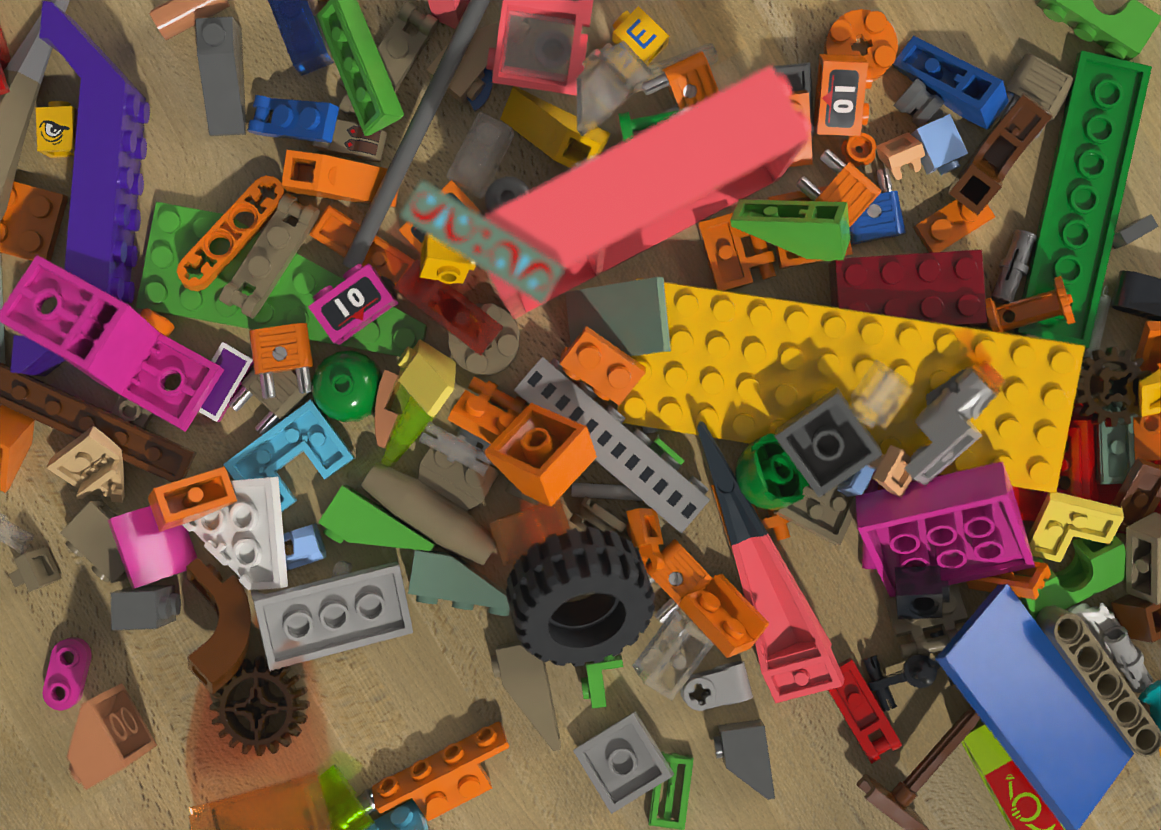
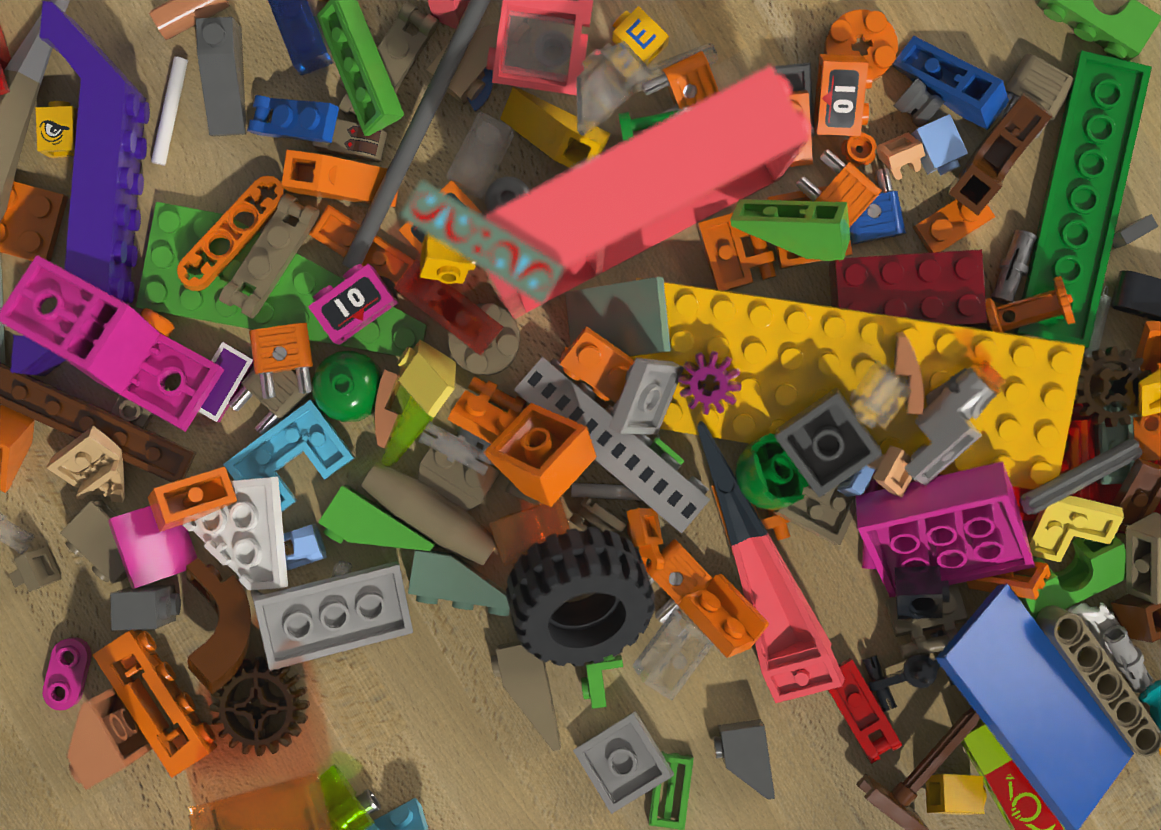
orange bracket [372,721,509,821] -> none
light grey piece [680,661,753,711] -> none
none -> orange brick [92,629,217,778]
none -> white piece [151,57,188,166]
none -> light grey plate [609,358,684,435]
none -> magenta gear [678,351,742,415]
none -> nougat slope [893,332,924,414]
none -> yellow brick [926,774,987,815]
none -> dark grey axle [1020,439,1143,514]

